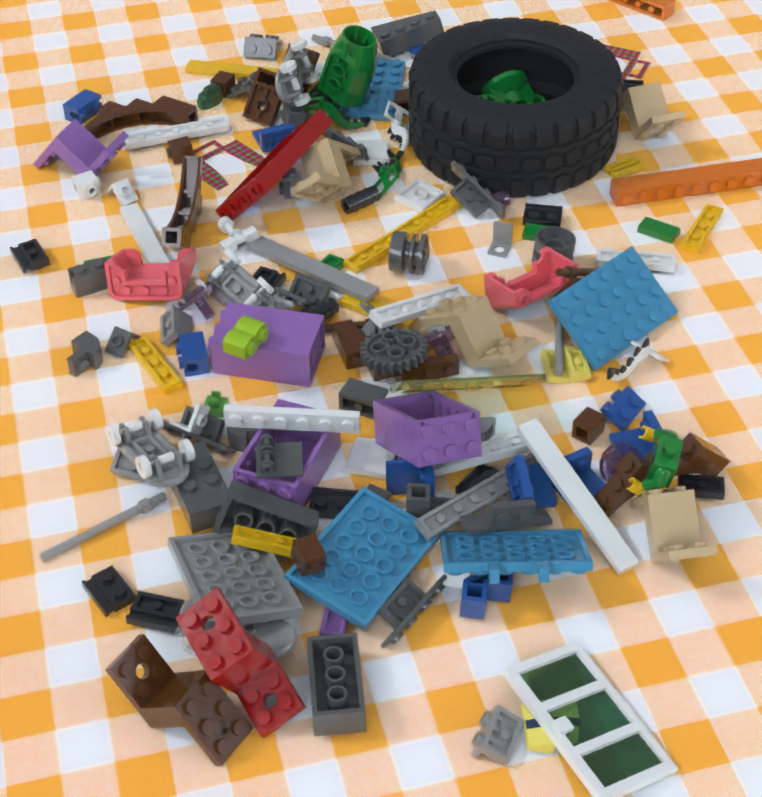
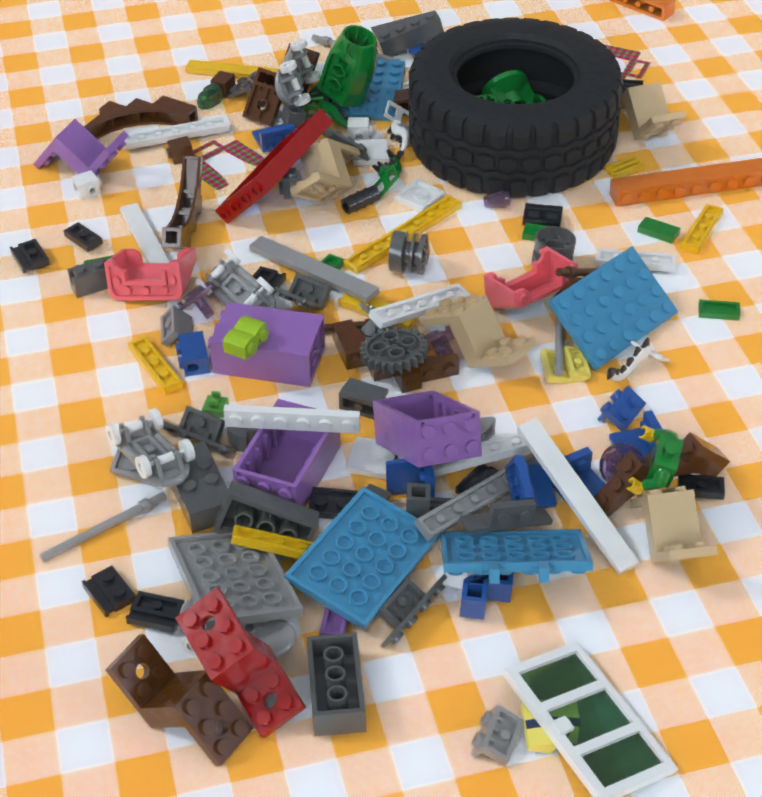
blue brick [62,89,102,124] -> none
dark grey brick [67,330,103,377] -> none
dark grey bracket [105,326,141,359] -> none
white bracket [106,178,138,206] -> none
white bracket [169,403,210,434] -> none
white bar [217,216,259,252] -> none
bracket [243,34,283,59] -> none
dark grey hinge [256,434,303,479] -> none
reddish brown brick [291,534,327,577] -> none
black axle [300,297,339,319] -> none
clear yellow door [390,374,546,393] -> none
dark grey bracket [450,160,505,219] -> none
light grey bracket [487,221,513,258] -> none
reddish brown brick [571,406,606,446] -> none
none -> black plate [63,222,103,252]
none -> white brick [347,117,373,140]
none -> green tile [698,299,740,321]

